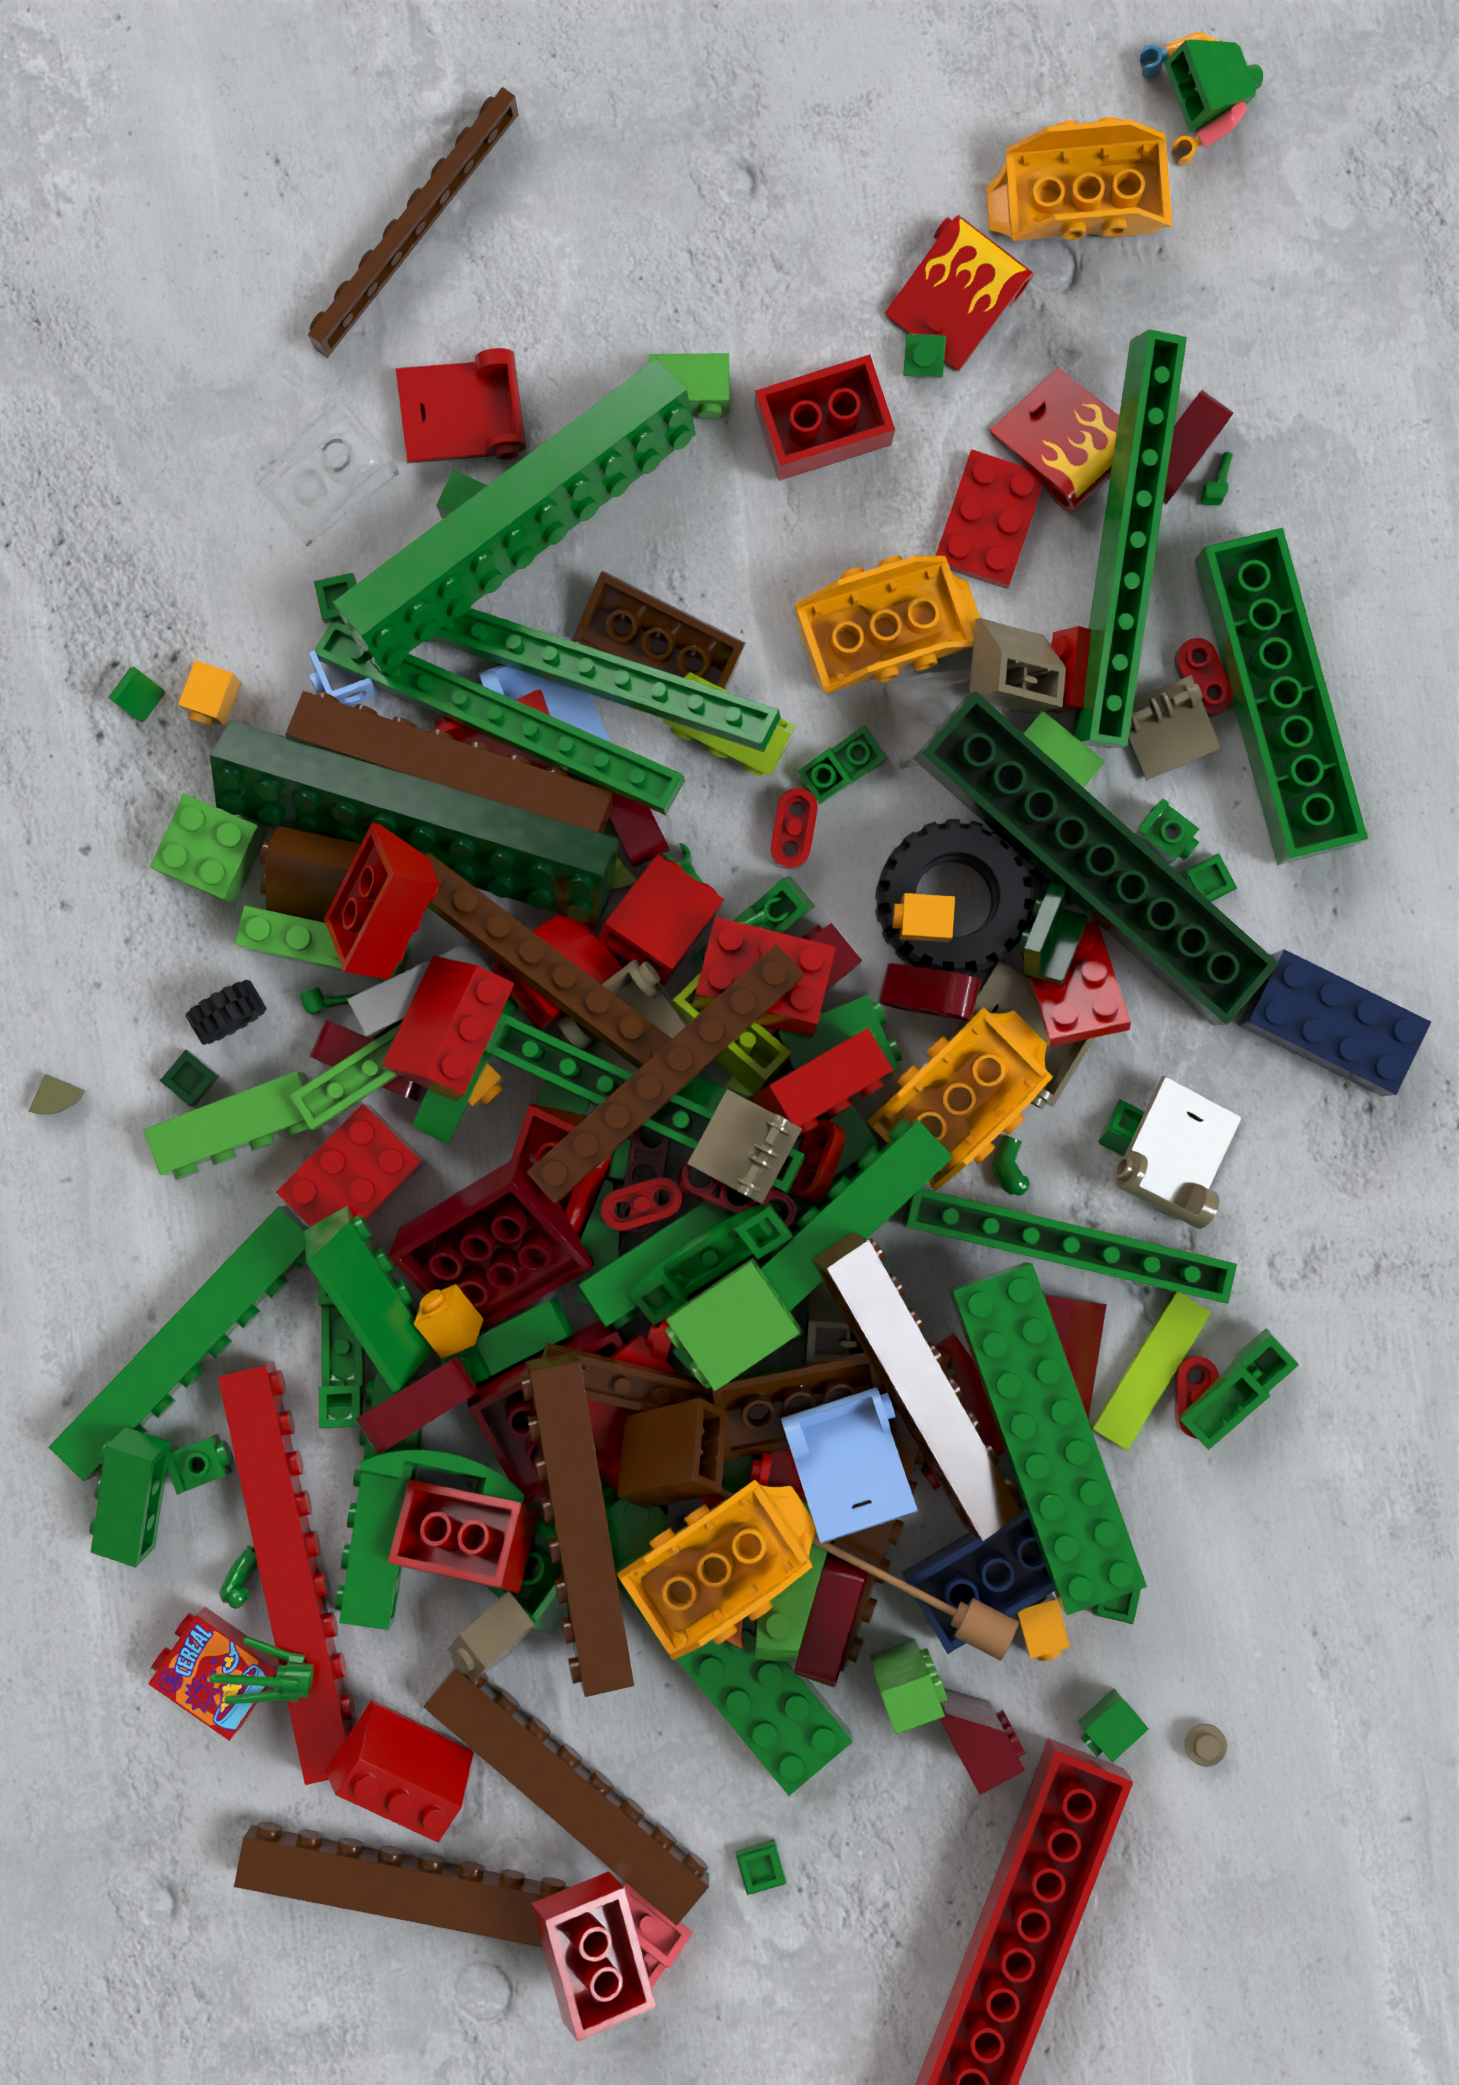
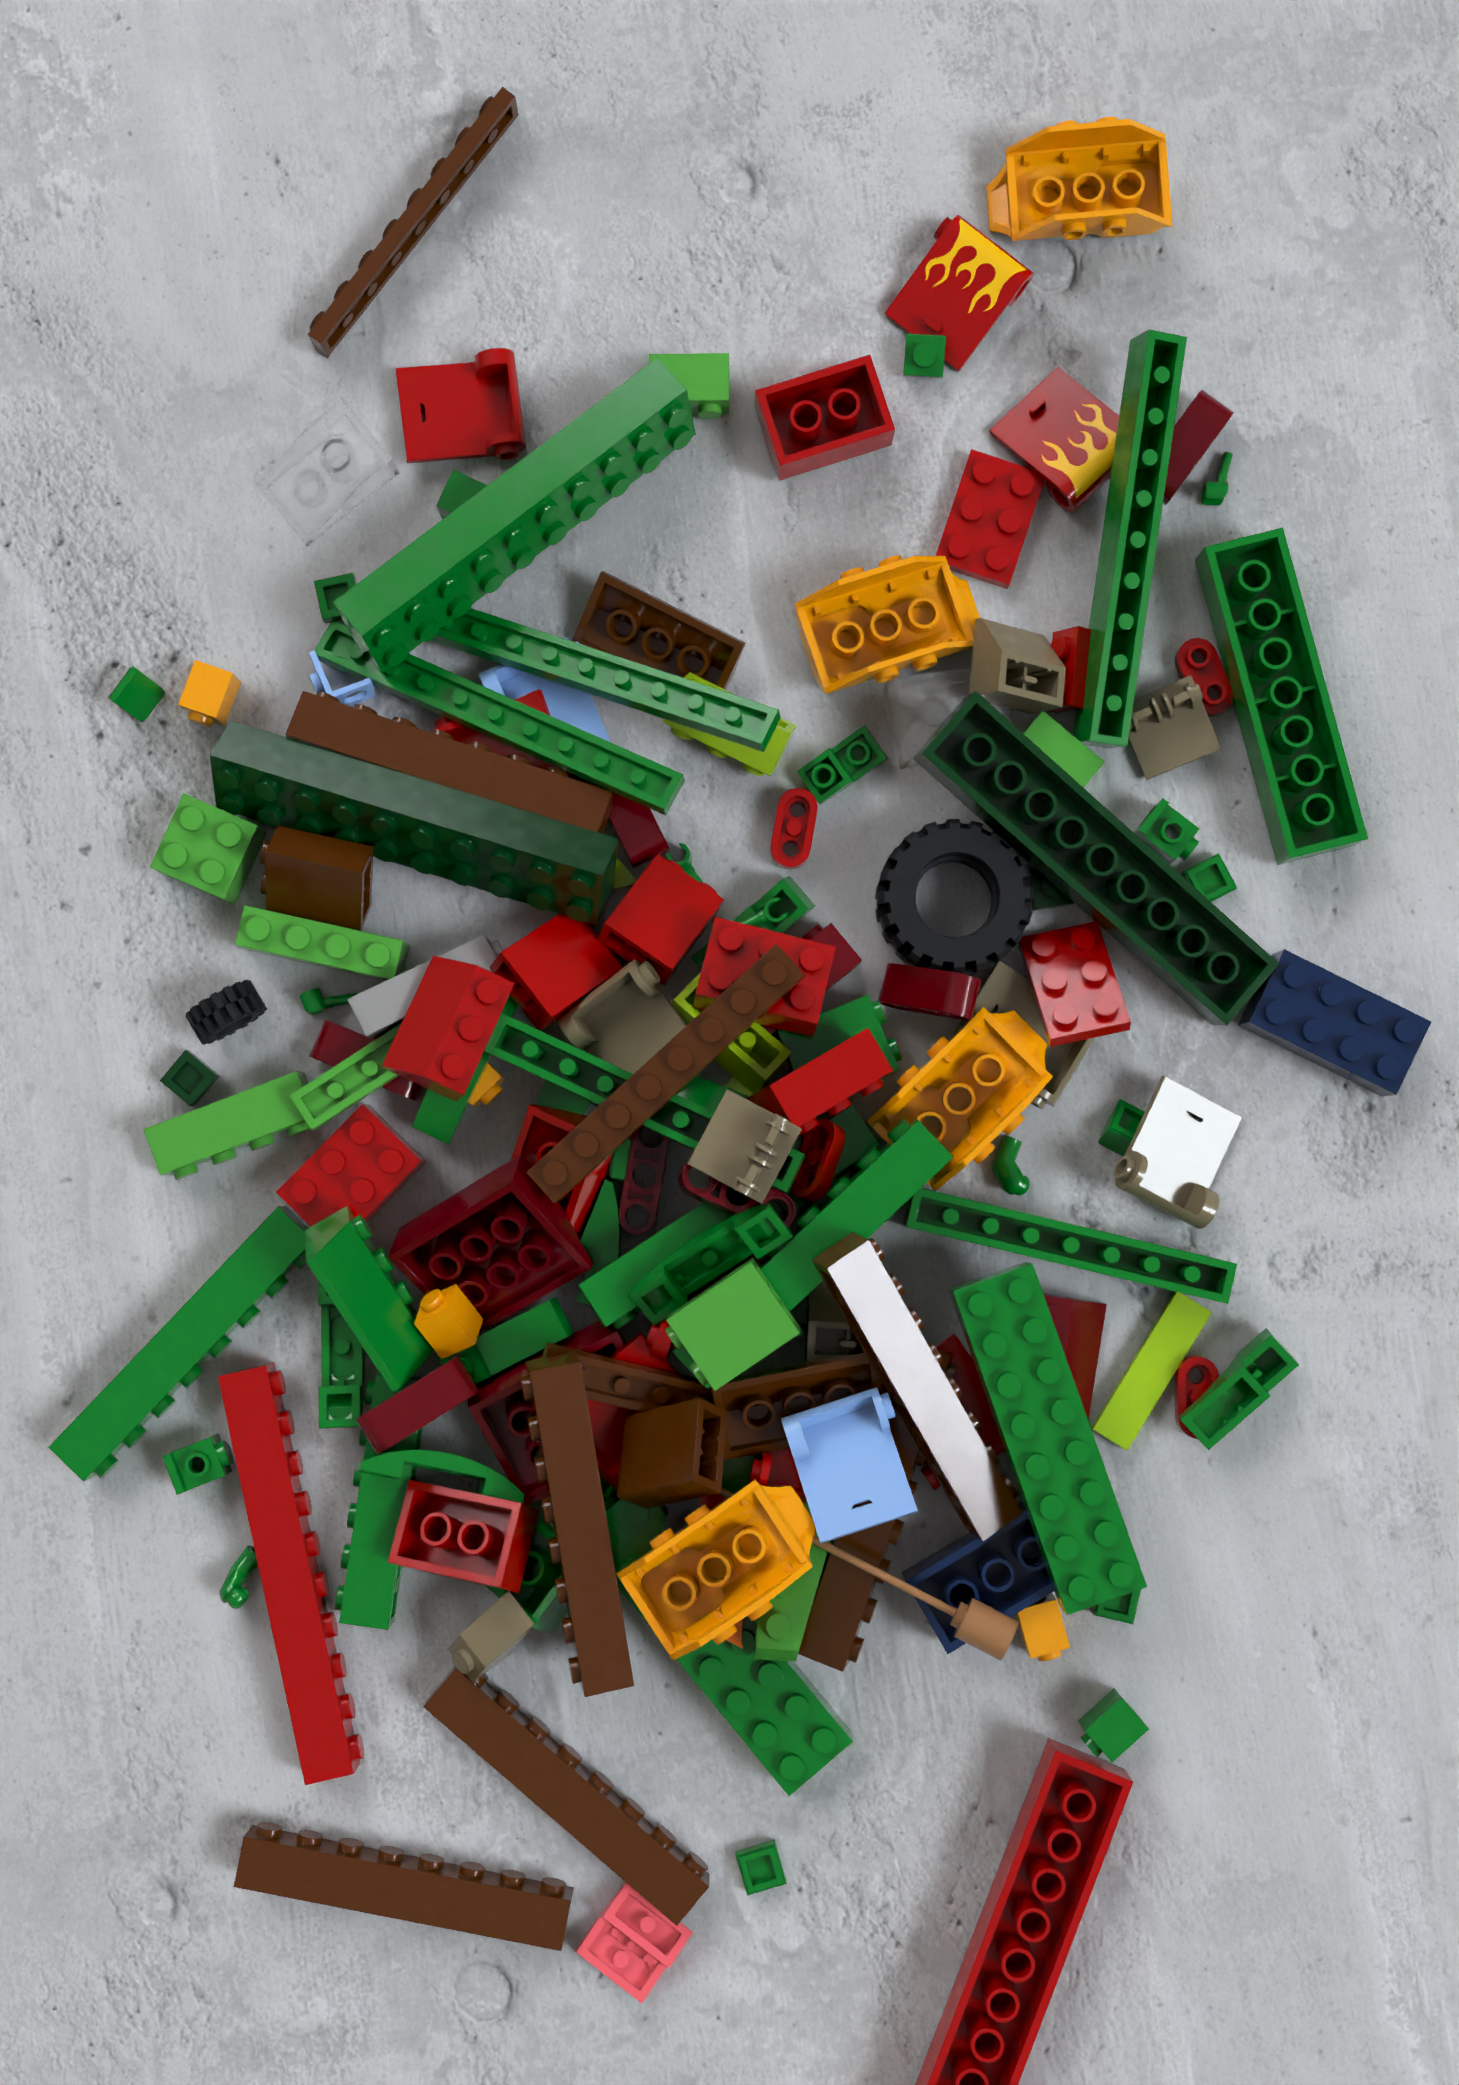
olive tile [29,1074,86,1115] -> none
green brick [89,1427,171,1568] -> none
brick [148,1607,279,1741] -> none
green plant [209,1637,314,1704] -> none
red slope [324,823,439,980] -> none
red slope [325,1700,474,1843] -> none
reddish brown plate [425,852,672,1069] -> none
red brick [531,1871,656,2042] -> none
red plate [601,1177,682,1231] -> none
dark red beam [794,1557,868,1688] -> none
bright green brick [869,1639,948,1734] -> none
light orange brick [892,893,955,943] -> none
dark red slope [939,1688,1026,1795] -> none
dark green bracket [1019,882,1087,985] -> none
green torso [1140,32,1263,166] -> none
dark tan plate [1185,1723,1227,1767] -> none

